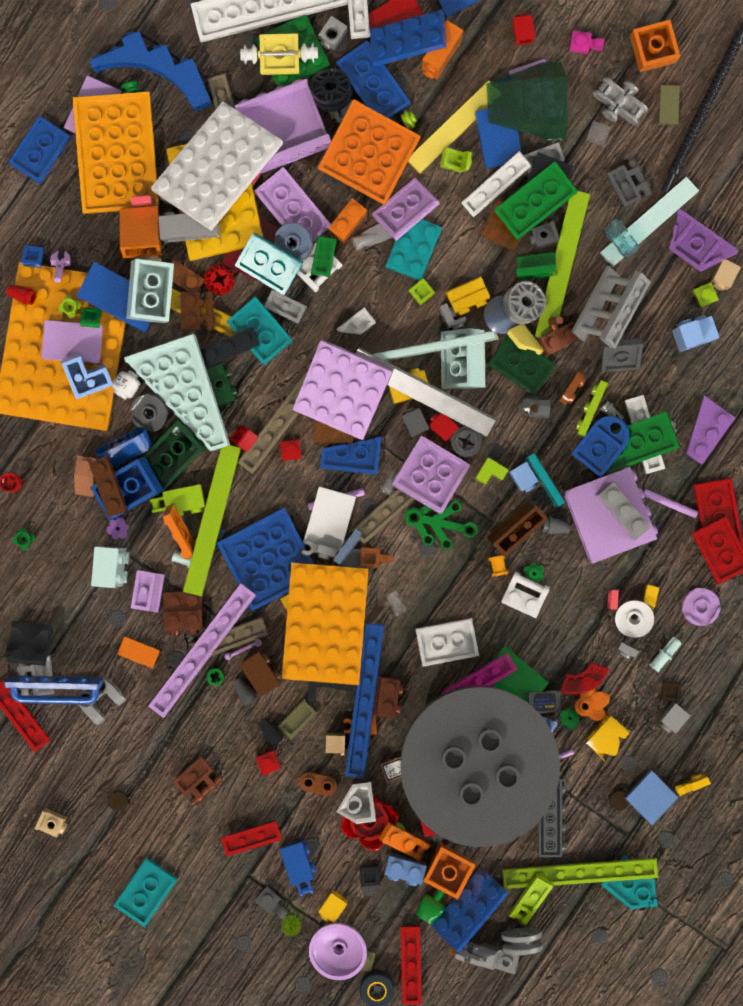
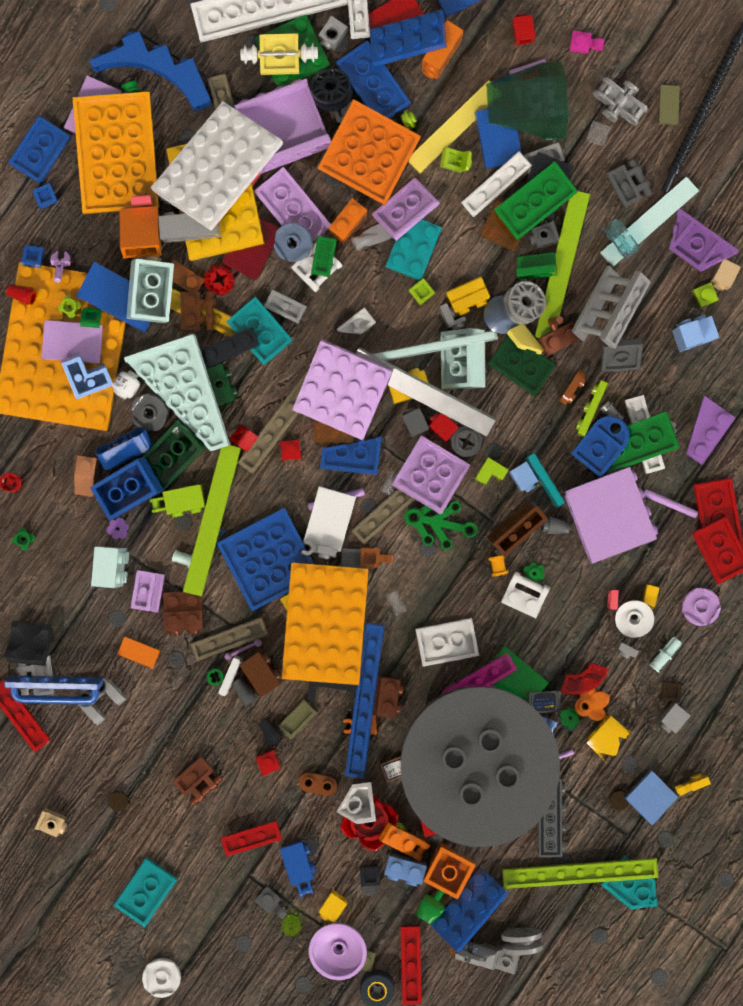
reddish brown plate [89,456,128,518] -> none
lavender plate [148,583,257,718] -> none
orange plate [163,504,196,559] -> none
tile [234,232,303,295] -> none
tan panel [325,733,345,755] -> none
sand blue tile [333,529,363,564] -> none
lime plate [508,874,553,925] -> none
dark grey rock [518,395,550,418] -> none
light grey brick [595,482,651,540] -> none
orange brick [630,20,680,72] -> none
none -> blue plate [32,183,58,209]
none -> white tile [142,958,181,998]
none -> white tile [218,655,243,696]

